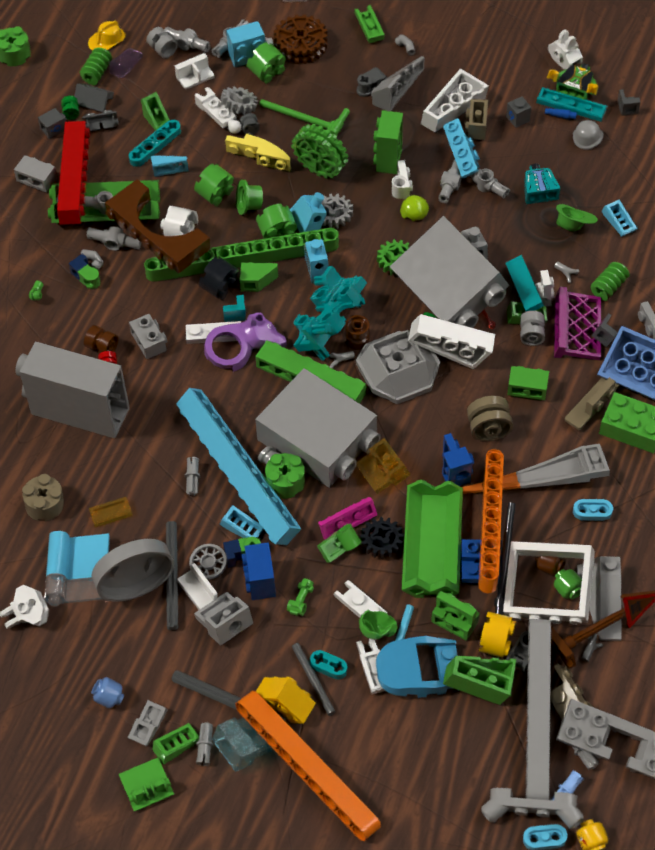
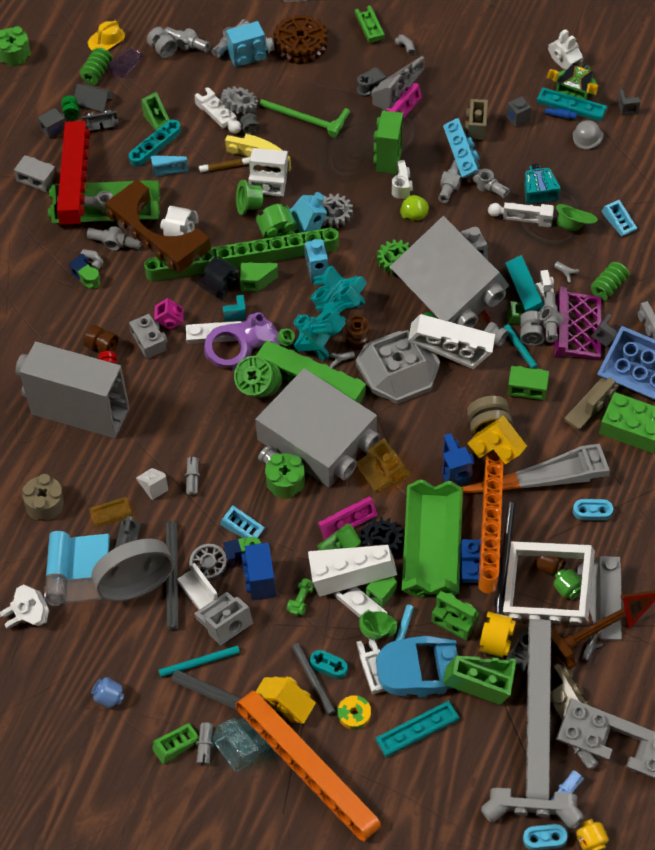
bright green arm [29,281,44,301] -> none
bright green hinge [119,758,174,812] -> none
light grey slope [128,700,168,746] -> none
white panel [175,53,214,90] -> none
medium azure brick [176,388,301,545] -> none
bright green brick [194,163,234,206] -> none
bright green brick [247,42,285,84] -> none
bright green piece [292,124,348,178] -> none
white wedge [421,69,489,132] -> none
none -> dark grey hinge [115,516,141,548]
none -> white slope [136,468,169,500]
none -> dark pink brick [154,298,183,330]
none -> teal bar [158,645,240,677]
none -> pearl gold bar [199,157,250,173]
none -> bright green wheel [234,356,282,398]
none -> white piece [249,148,288,196]
none -> bright green plate [277,328,295,346]
none -> white wedge [308,545,397,597]
none -> yellow piece [338,696,371,730]
none -> bright green brick [366,576,397,608]
none -> teal tile [375,701,459,758]
none -> dark pink plate [386,83,422,118]
none -> yellow brick [468,415,527,465]
none -> light grey wheel [484,322,508,347]
none -> white plate [488,203,554,227]
none -> teal bar [504,324,538,369]
none -> light grey pin [538,291,563,343]

